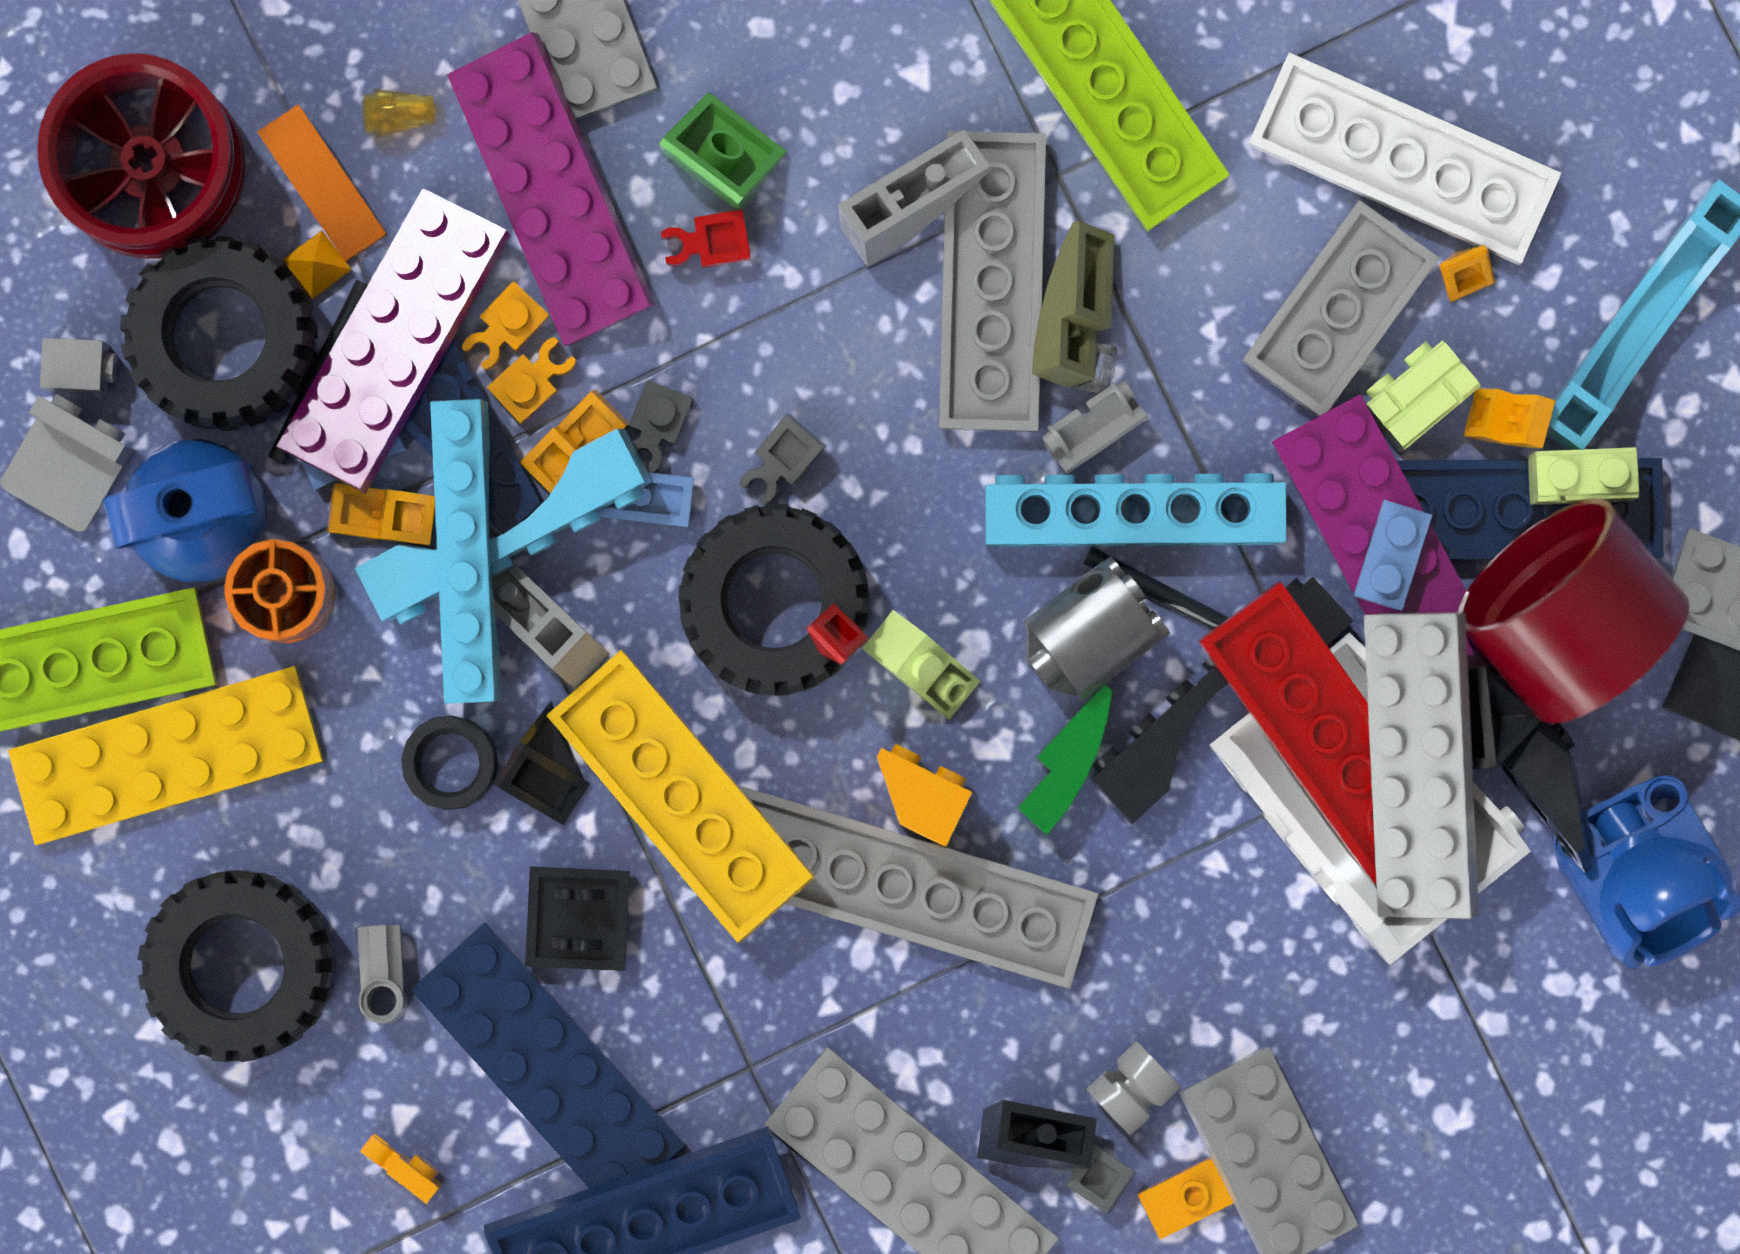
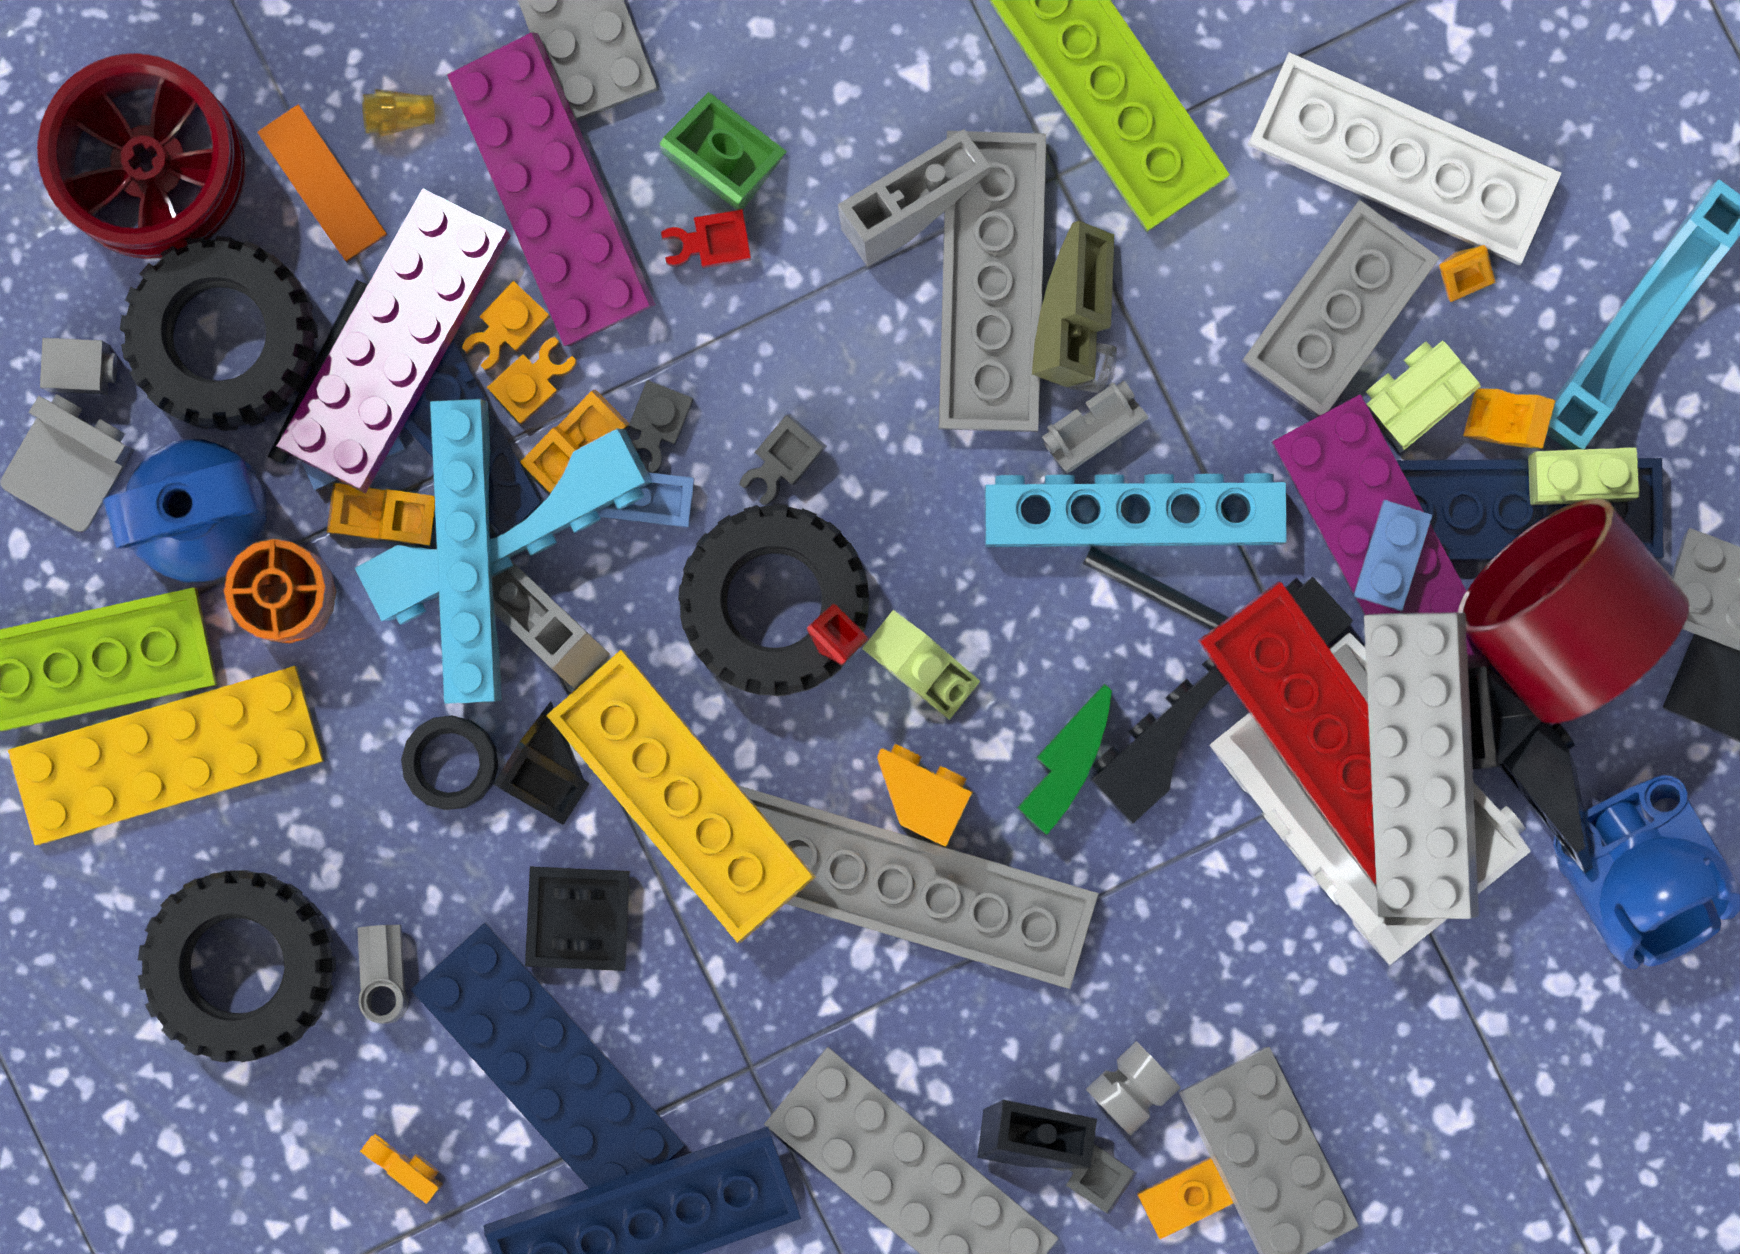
light orange slope [282,230,352,300] -> none
flat silver cylinder [1023,556,1170,701] -> none

